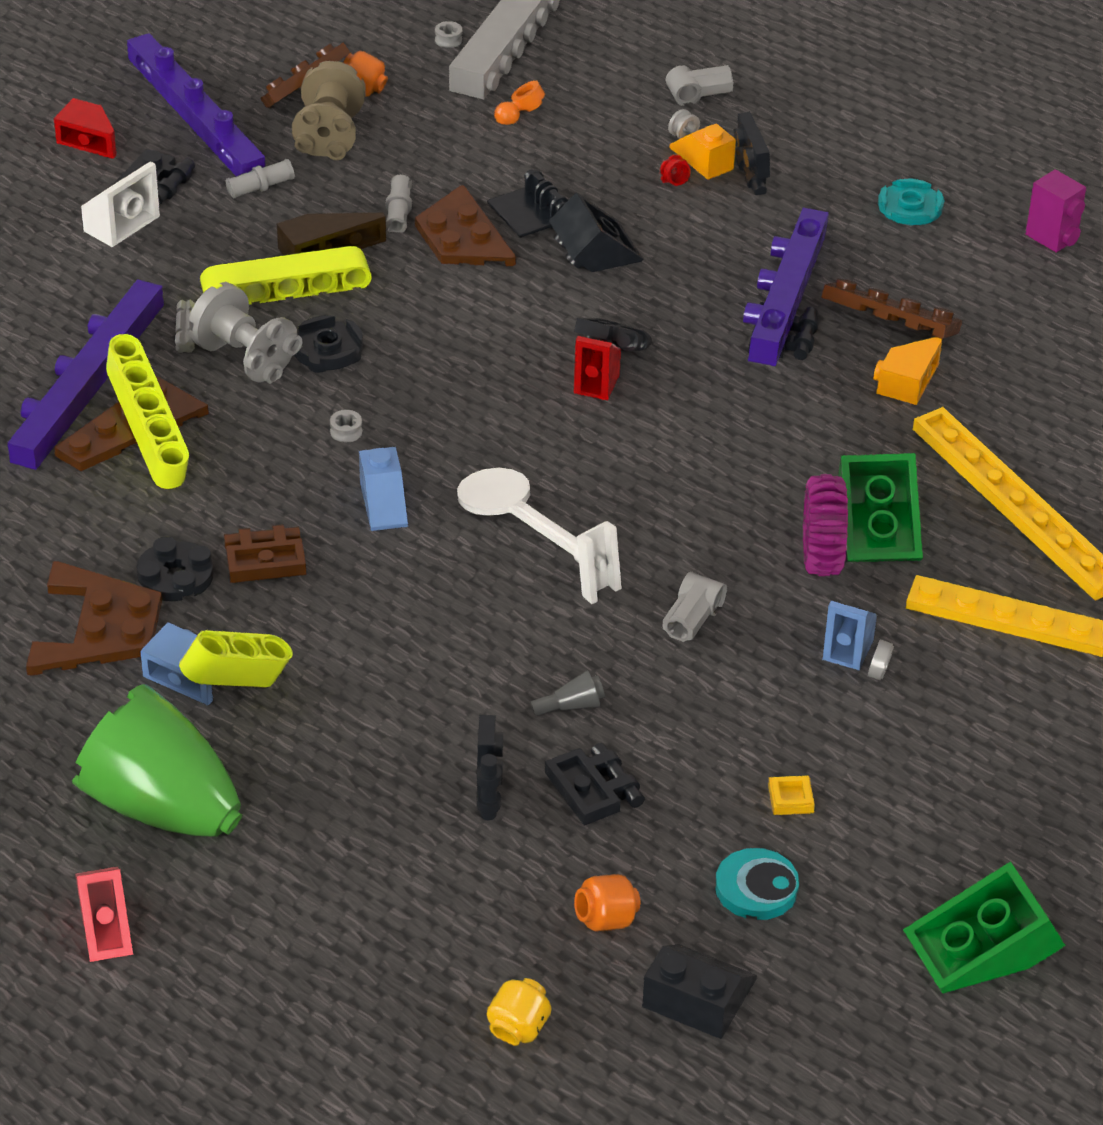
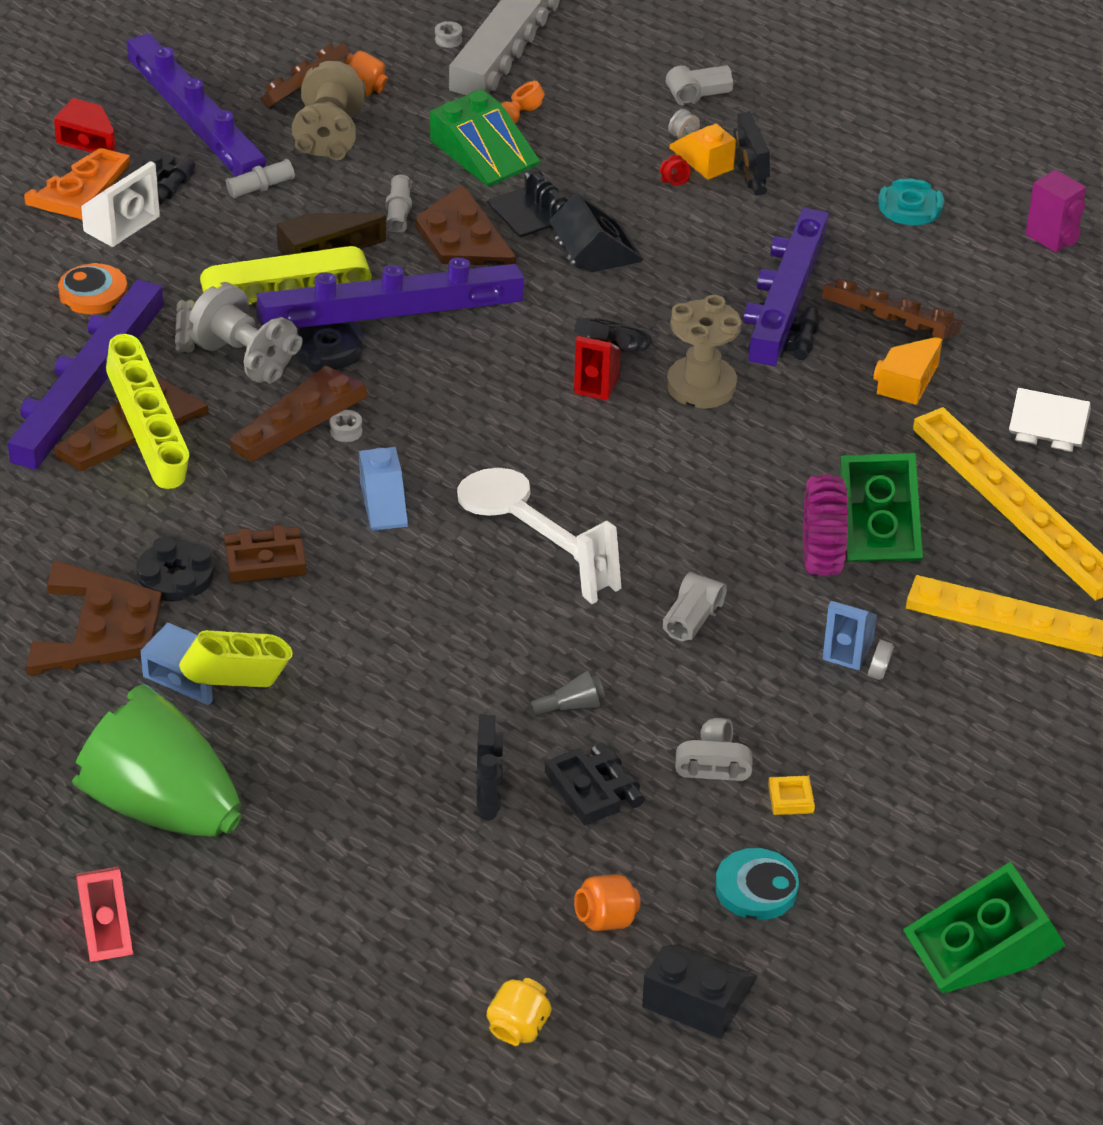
none -> orange wing [24,148,130,220]
none -> orange tile [58,263,128,314]
none -> reddish brown wing [229,365,368,462]
none -> dark purple piece [256,258,524,328]
none -> green slope [430,89,540,187]
none -> dark tan piece [666,295,742,409]
none -> light grey beam [675,740,753,781]
none -> light grey hinge [700,718,733,742]
none -> white slope [1009,388,1091,452]

